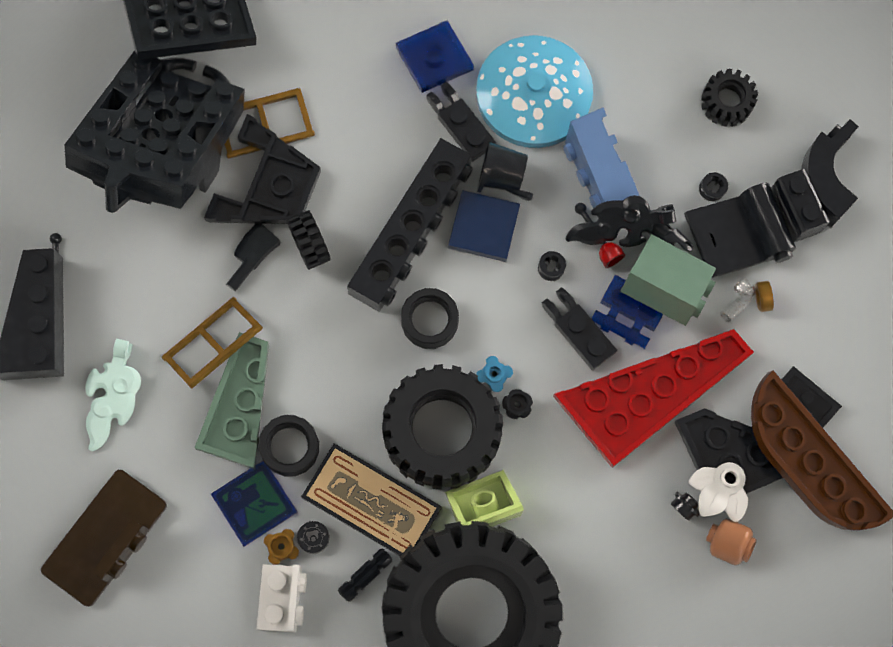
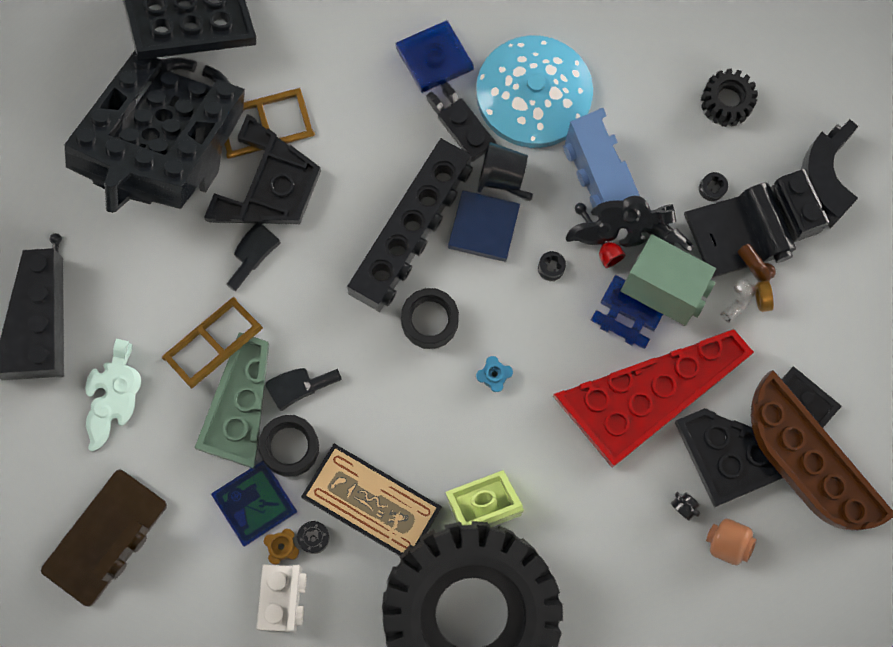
black tyre [287,210,331,270] -> none
black axle [338,548,392,602] -> none
black tyre [382,364,503,490] -> none
black plate [502,389,533,419] -> none
black hinge [541,287,617,371] -> none
white plate [688,462,748,522] -> none
none -> black piece [265,368,342,411]
none -> reddish brown arm [737,243,776,282]

